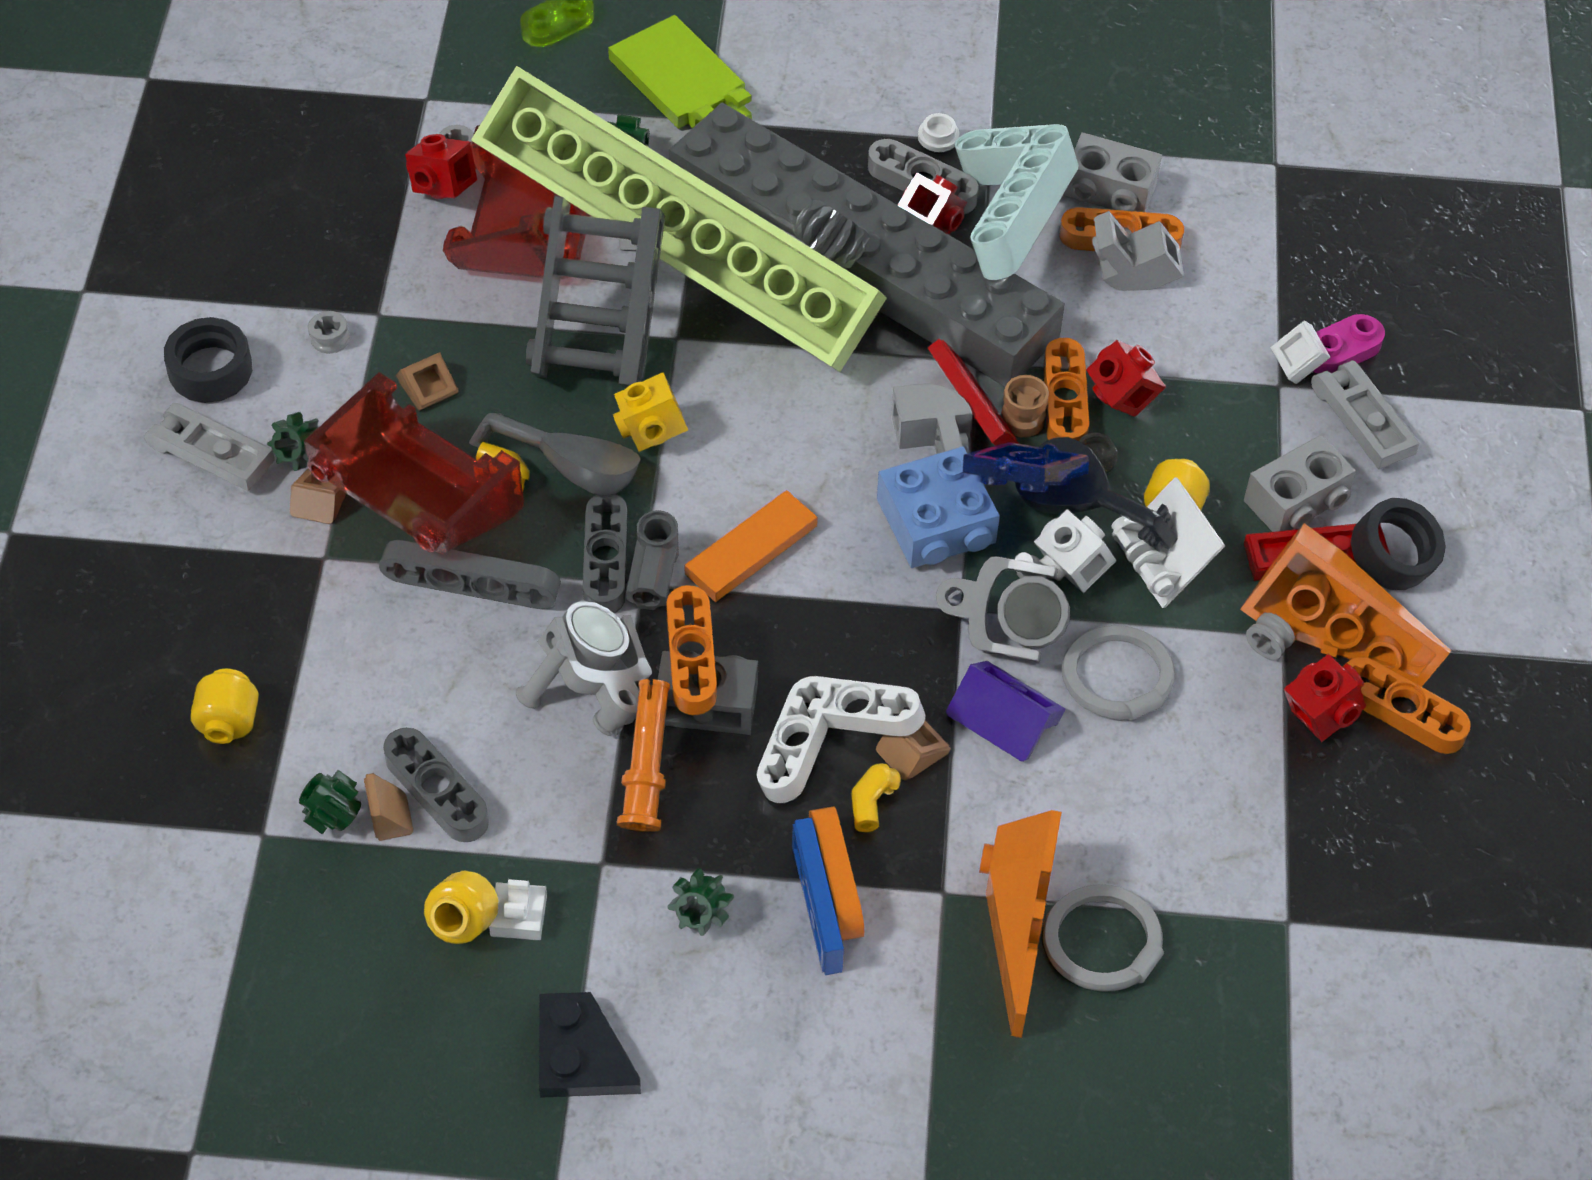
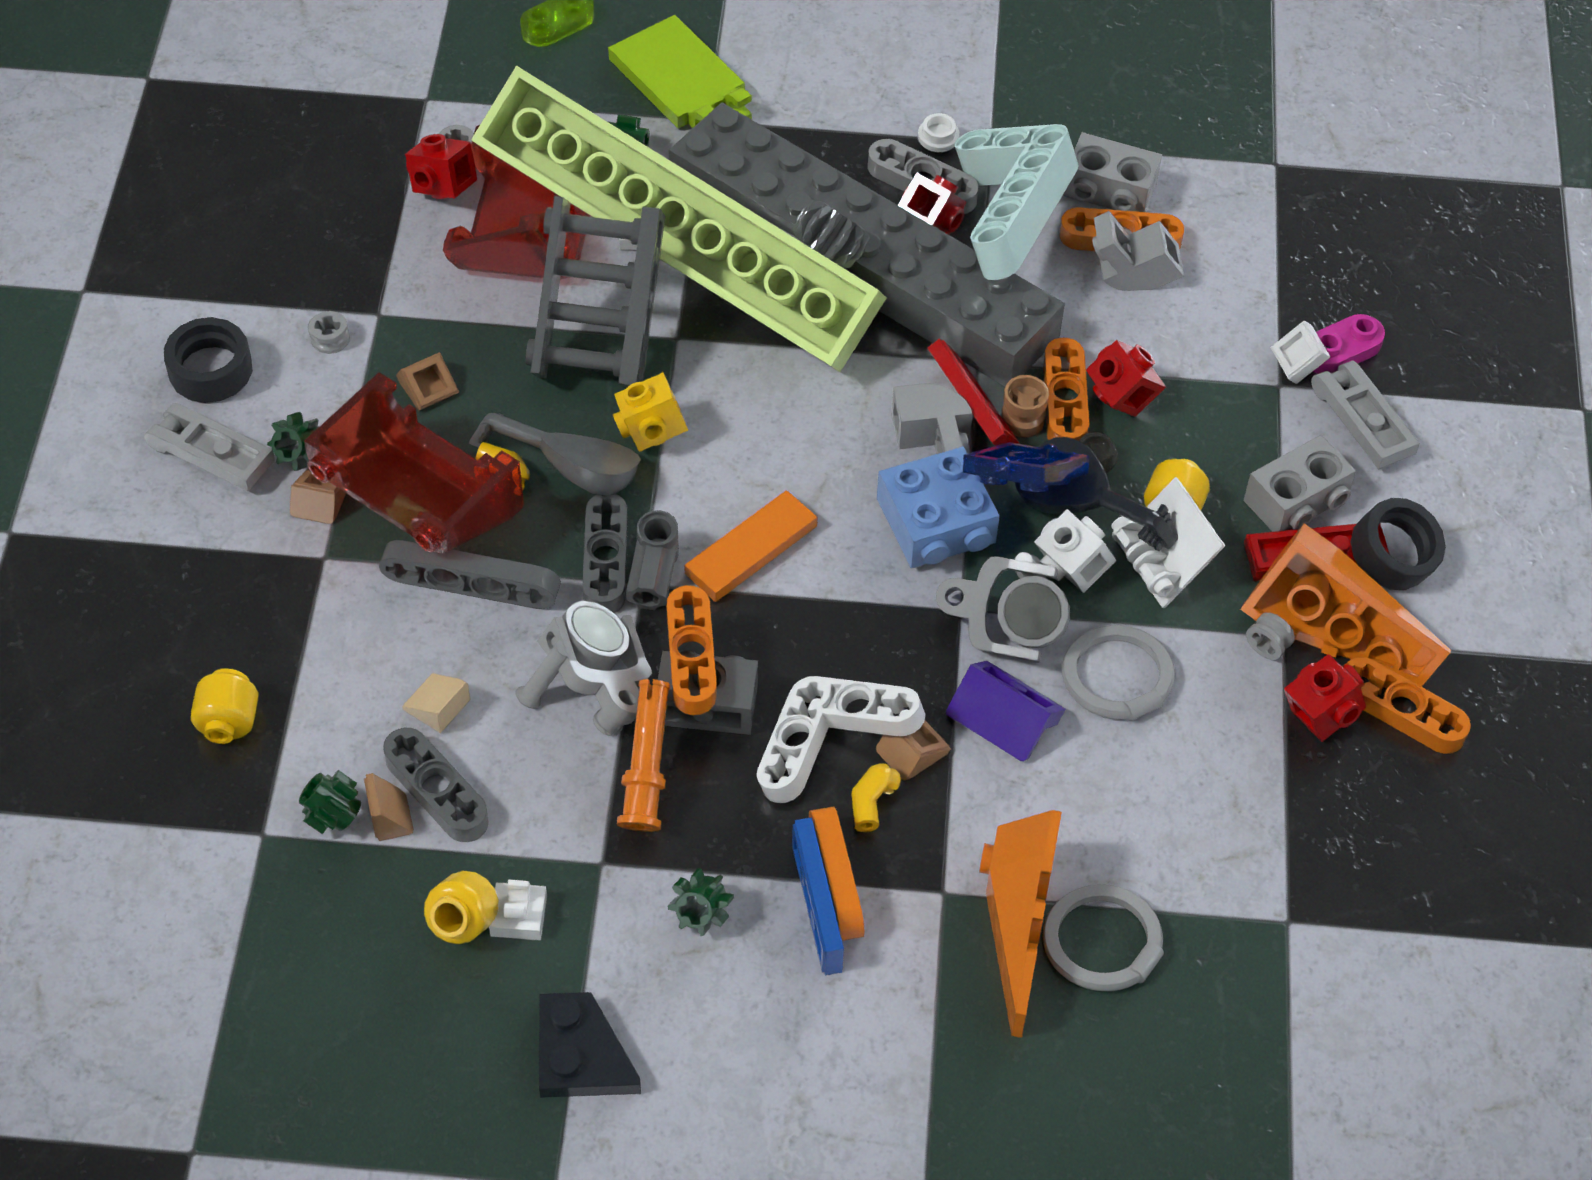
none -> tan slope [402,673,470,733]

